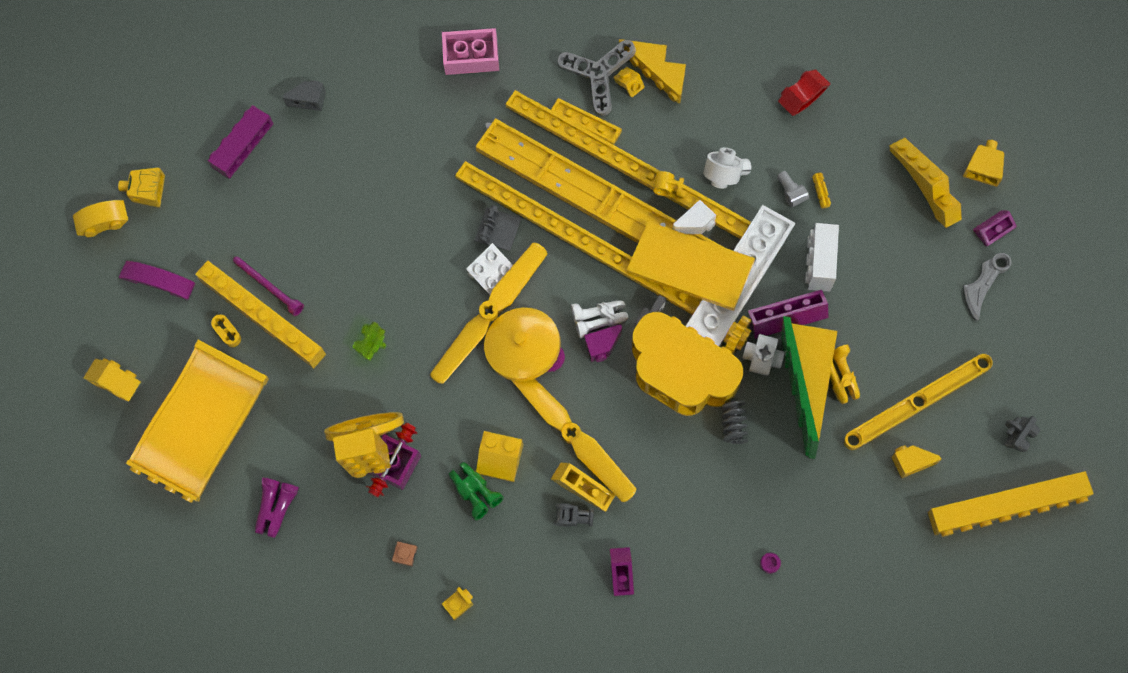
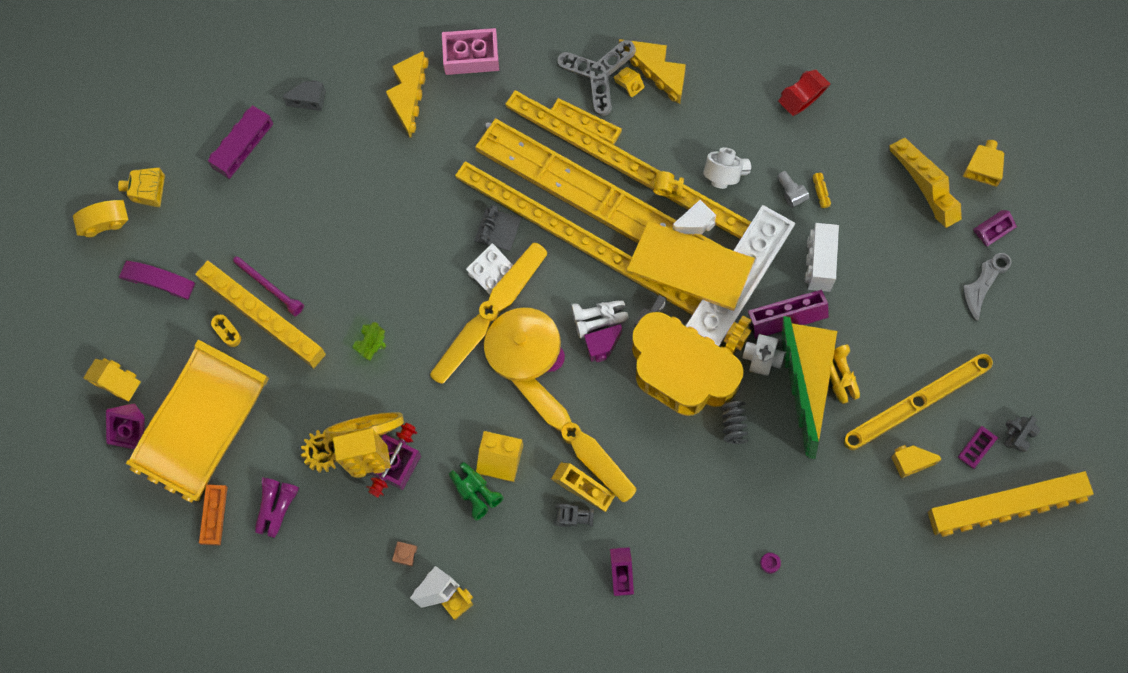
none -> magenta slope [106,403,145,450]
none -> orange plate [199,485,228,546]
none -> yellow gear [301,430,338,473]
none -> yellow slope [386,51,429,137]
none -> white slope [410,566,460,608]
none -> magenta slope [958,426,998,469]

